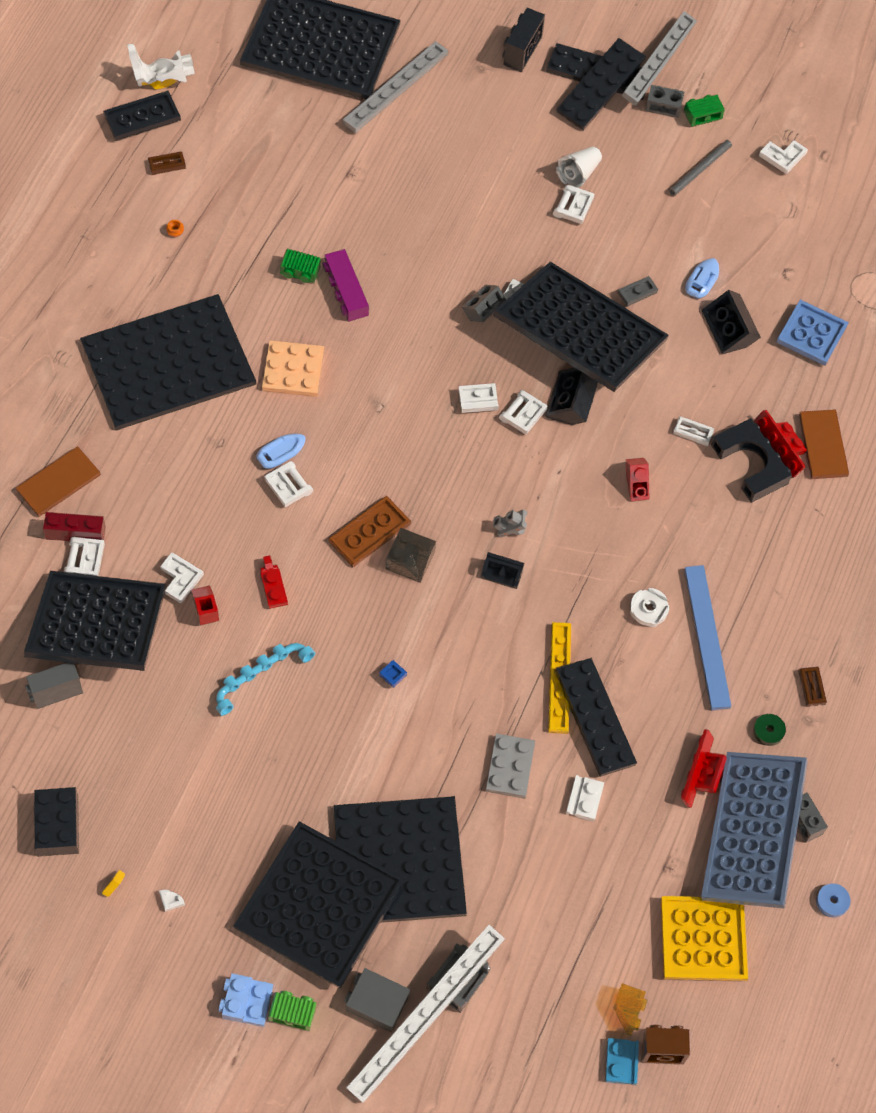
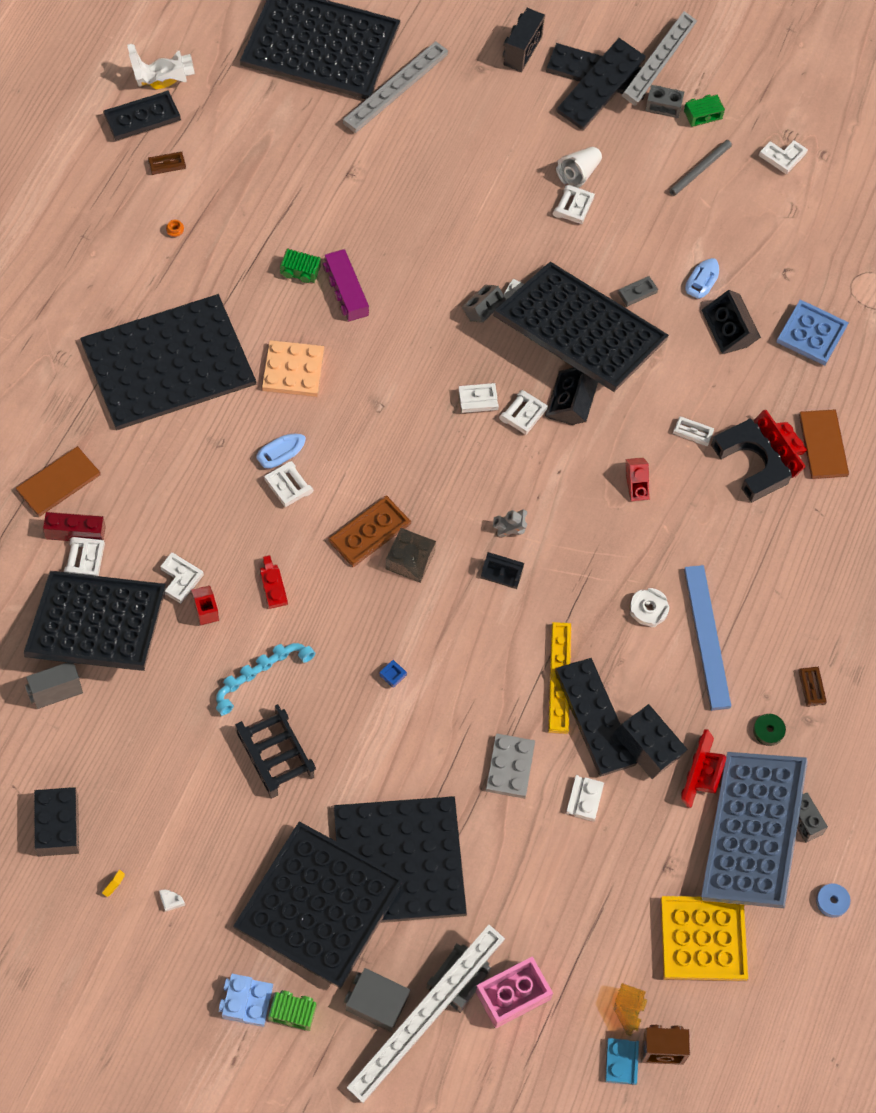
none -> black fence [235,704,316,799]
none -> bright pink brick [475,956,553,1029]
none -> black brick [613,704,688,779]

